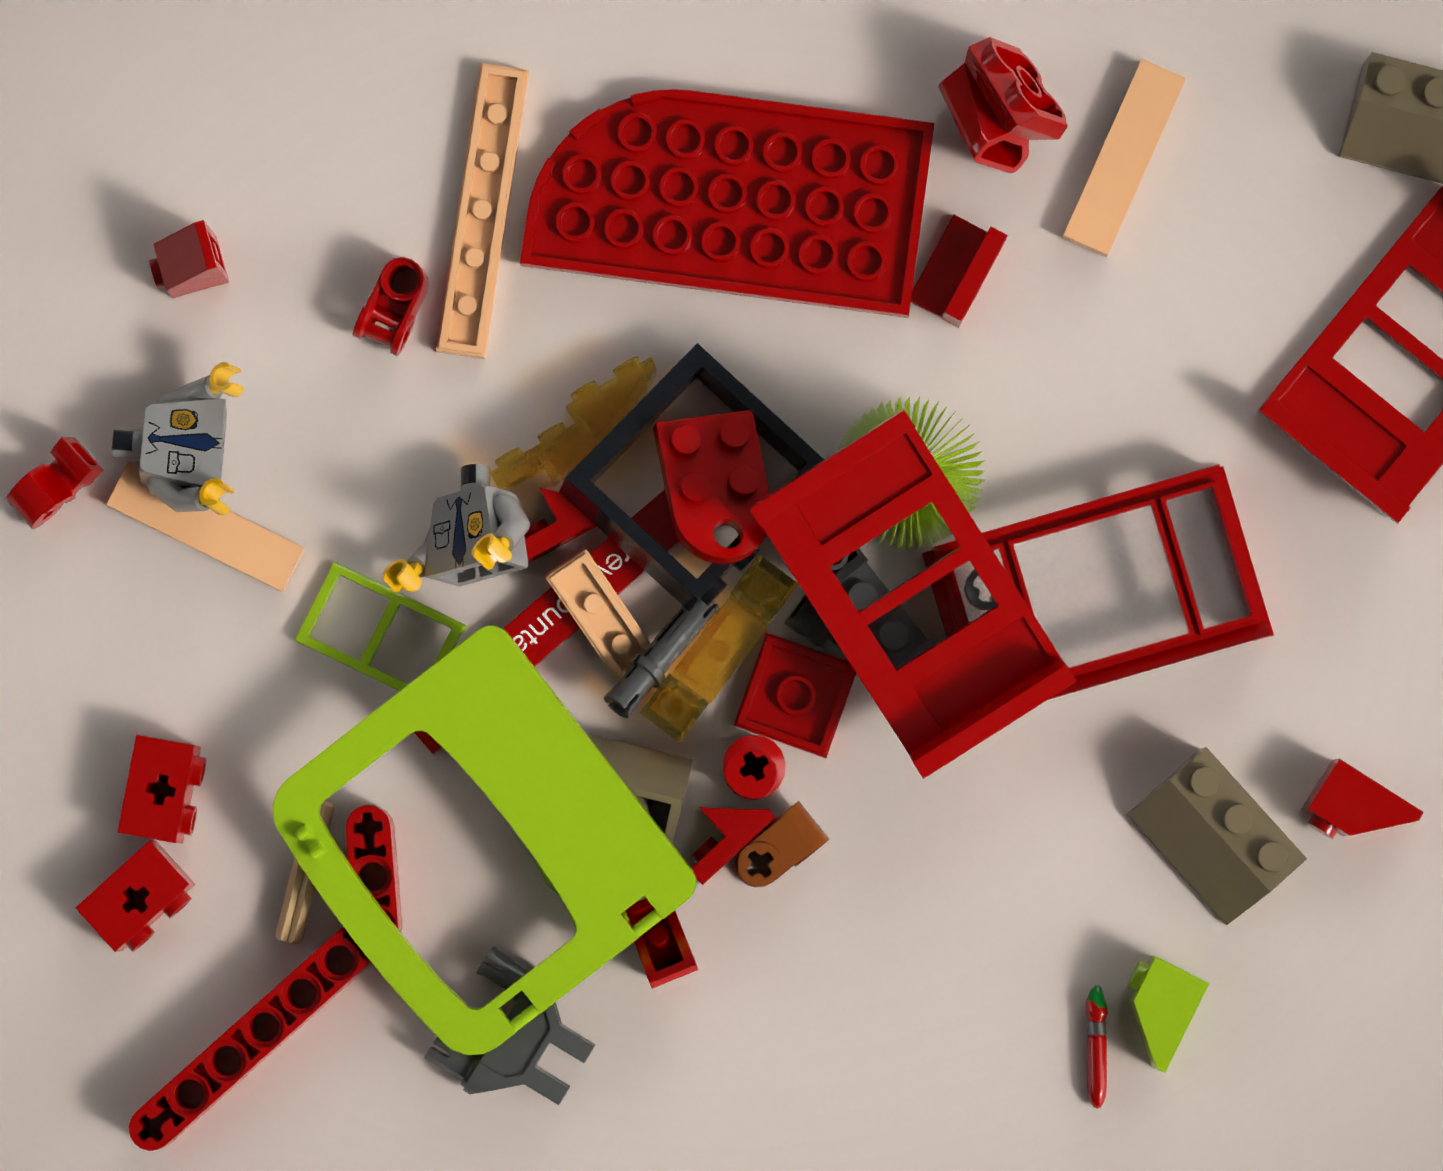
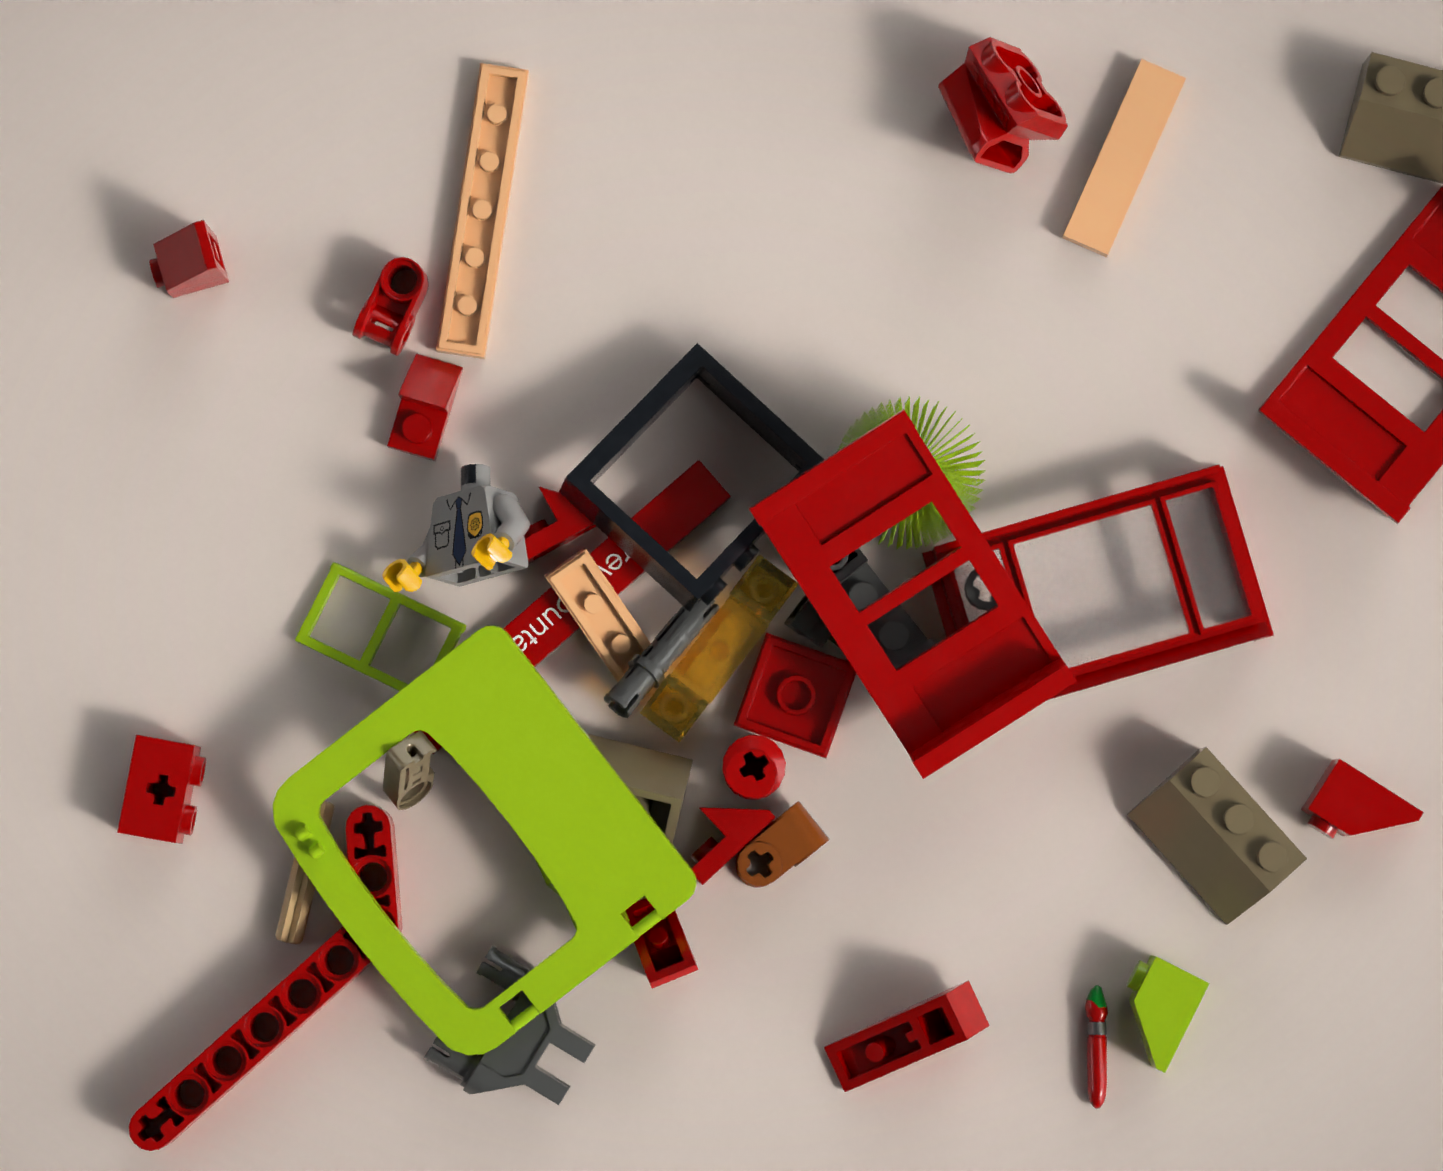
red leg [5,437,104,530] -> none
red brick [75,840,196,952] -> none
light nougat tile [106,461,305,593] -> none
light grey torso [112,362,243,516] -> none
clear yellow slope [489,356,657,491] -> none
red plate [520,89,935,318] -> none
red plate [653,410,770,564] -> none
red panel [911,214,1008,328] -> none
none -> dark tan piece [383,731,437,810]
none -> red slope [387,354,463,462]
none -> red slope [824,980,990,1092]

